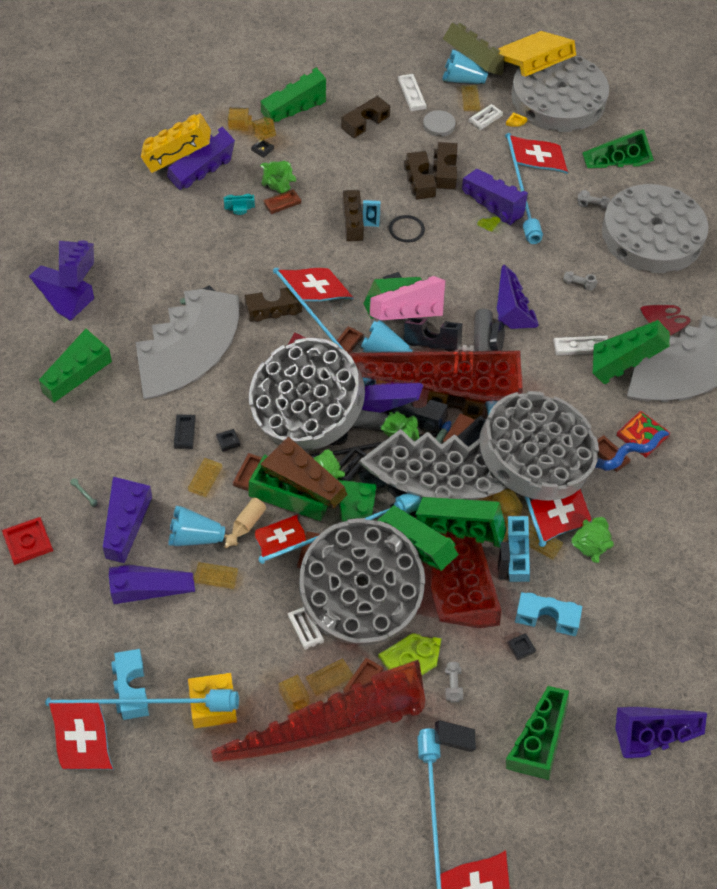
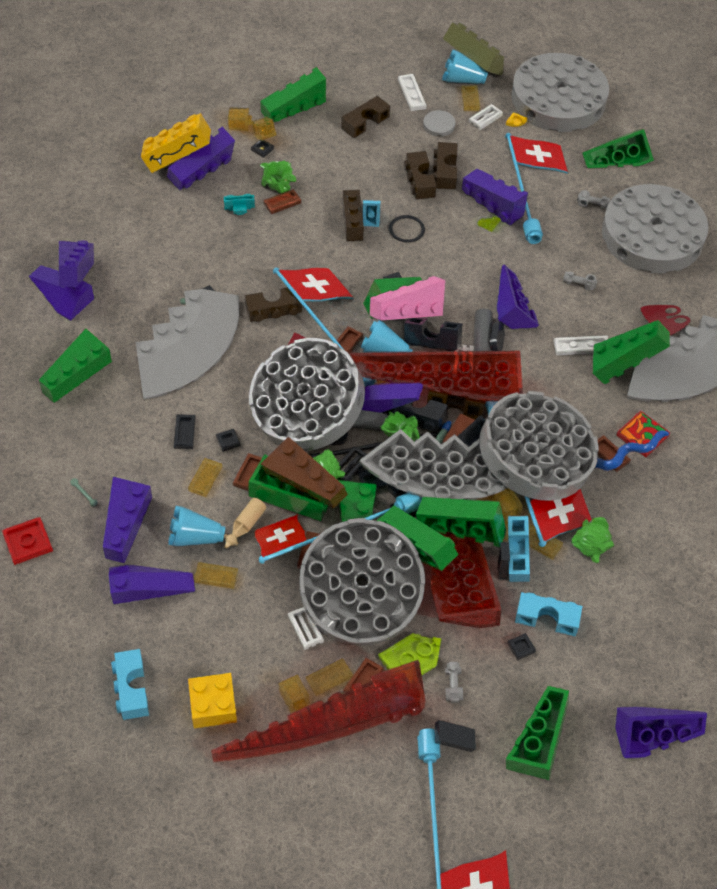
flag [45,689,239,770] -> none
yellow panel [498,31,576,77] -> none

